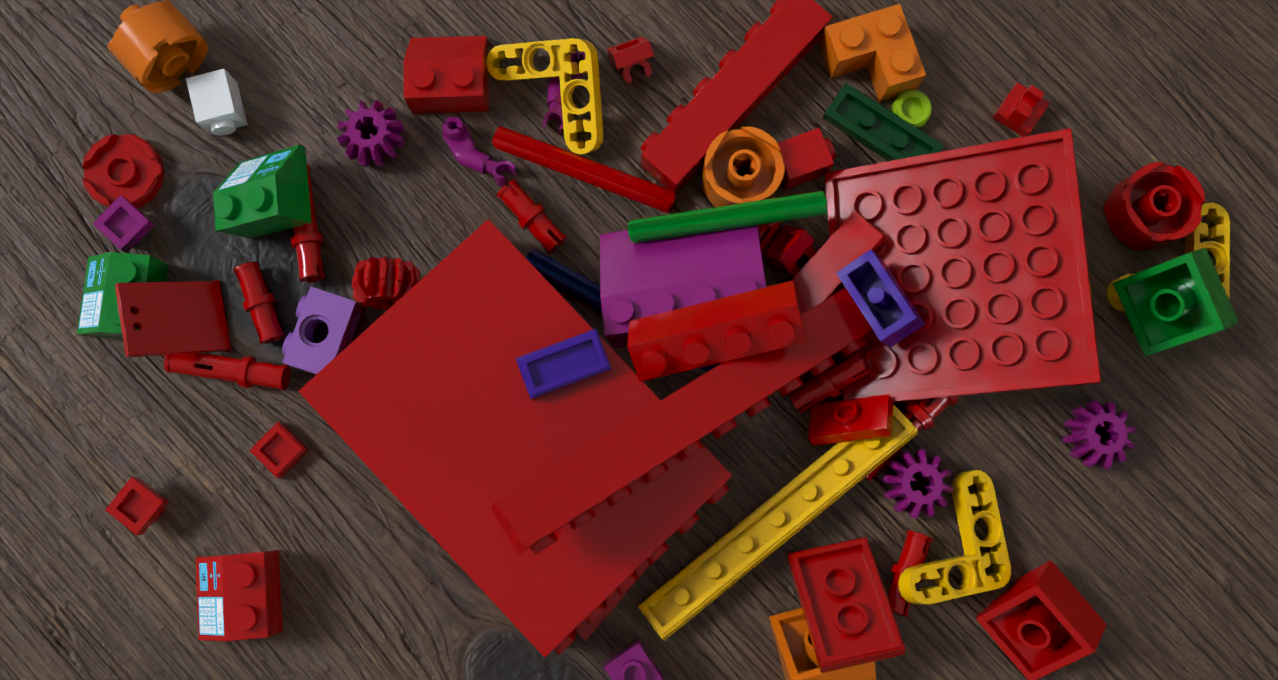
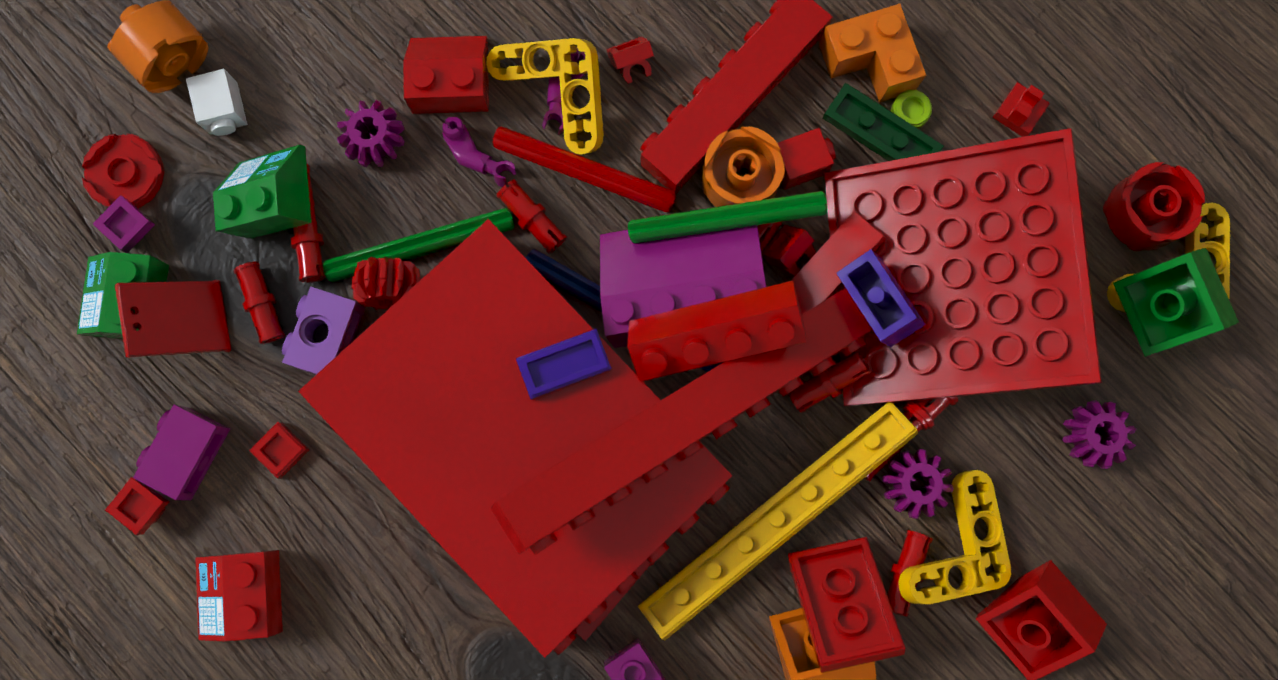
red pin [164,353,291,391] -> none
red plate [808,394,894,446] -> none
none -> magenta brick [133,404,230,500]
none -> green axle [323,208,514,282]

